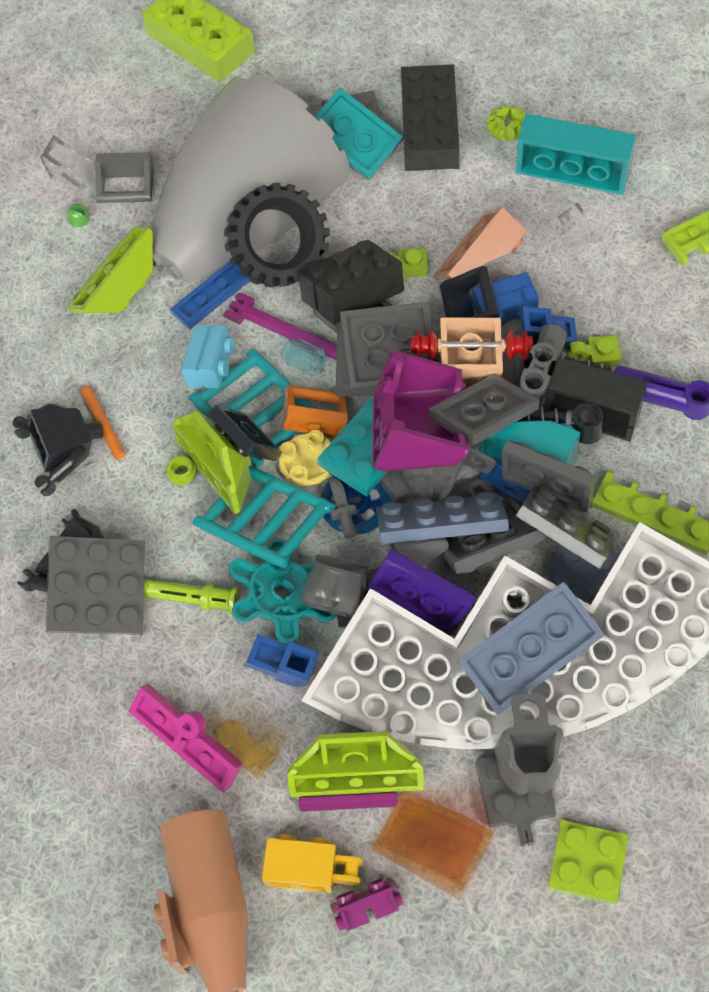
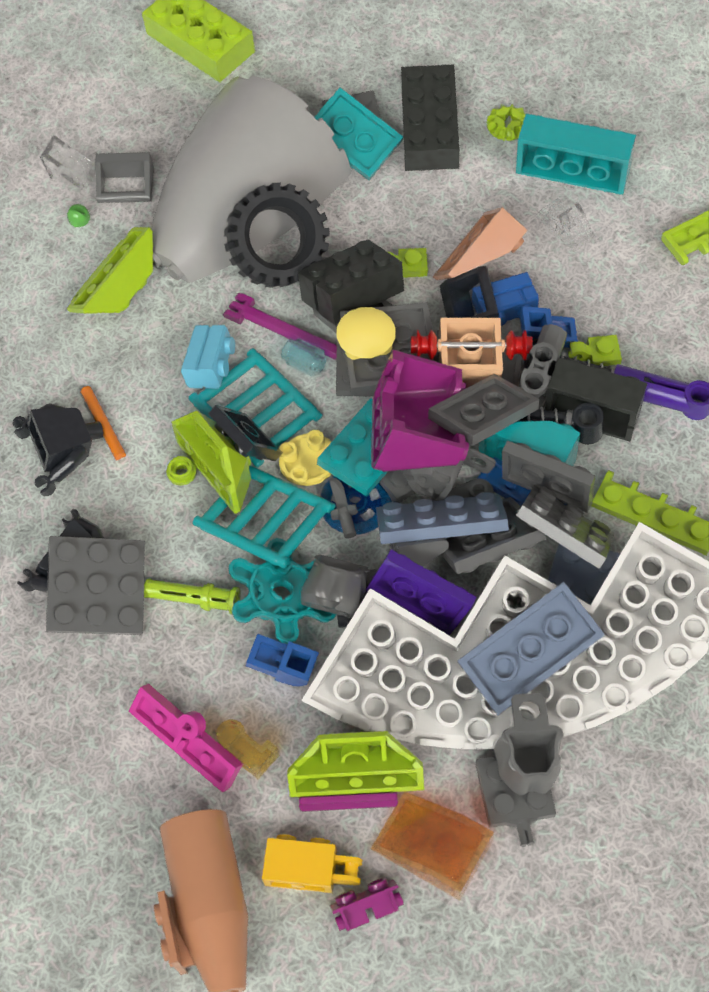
blue tile [170,262,252,330] -> none
orange tile [282,385,348,437] -> none
lime plate [548,820,629,905] -> none
none -> light yellow dish [337,307,395,360]

